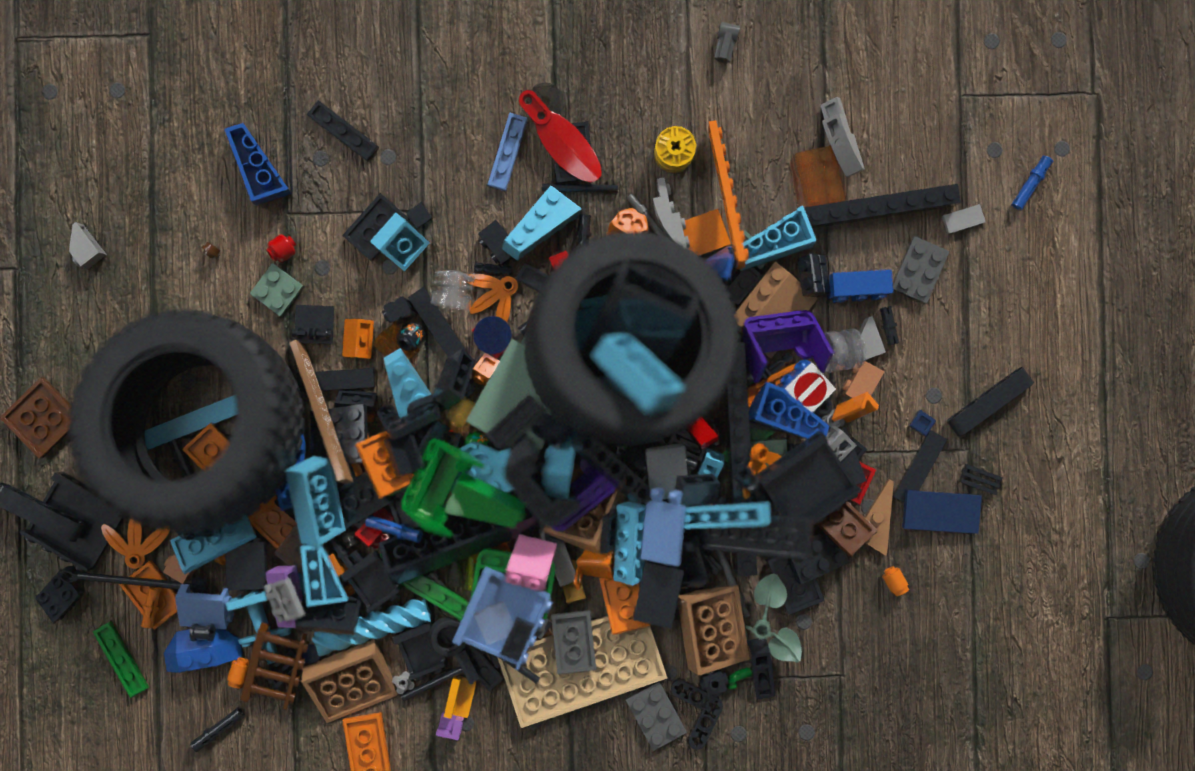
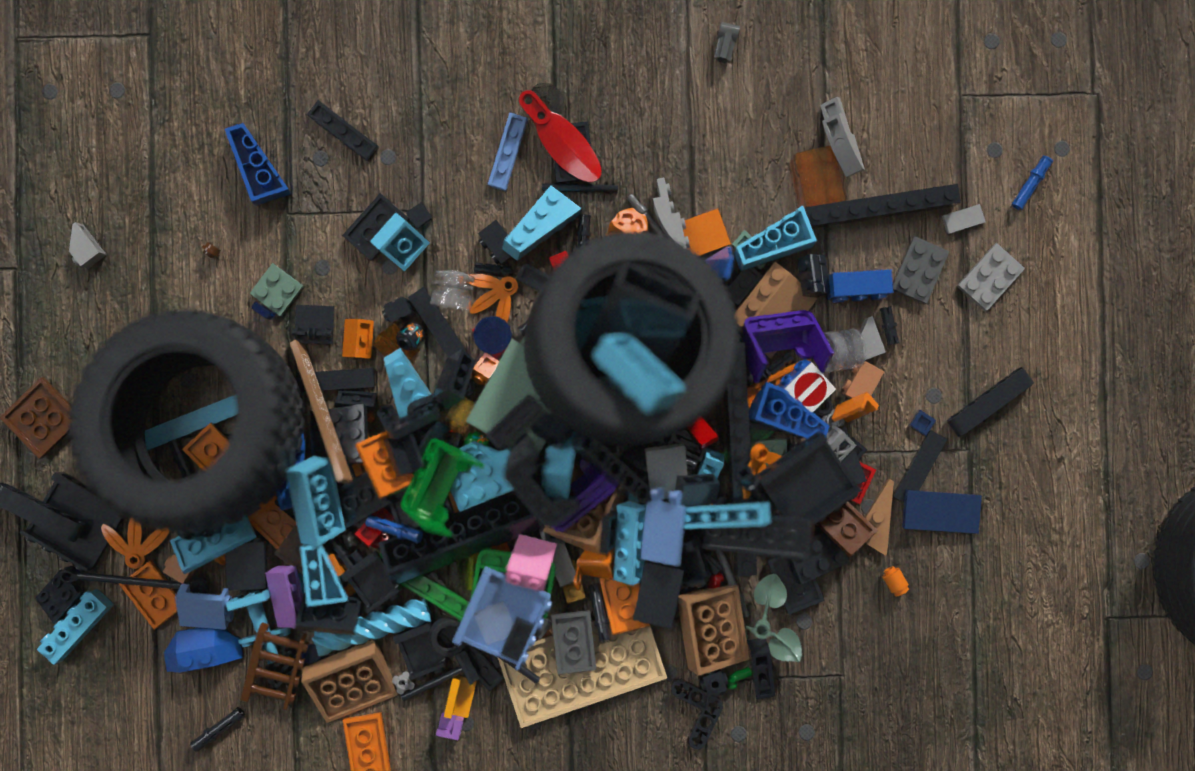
green tile [92,621,149,698] -> none
orange pin [141,587,161,628] -> none
black bush [190,624,216,642] -> none
orange brick [227,657,249,688] -> none
light grey plate [263,578,305,622] -> none
red head [266,234,296,263] -> none
green slope [444,472,527,528] -> none
dark grey plate [625,681,687,751] -> none
yellow wheel [654,126,696,173] -> none
orange plate [708,120,749,269] -> none
black tile [959,464,1003,495] -> none
none -> medium azure brick [37,589,114,665]
none -> clear blue tile [251,302,276,320]
none -> black pin [588,583,611,643]
none -> red arm [707,573,724,589]
none -> light grey plate [957,243,1025,311]

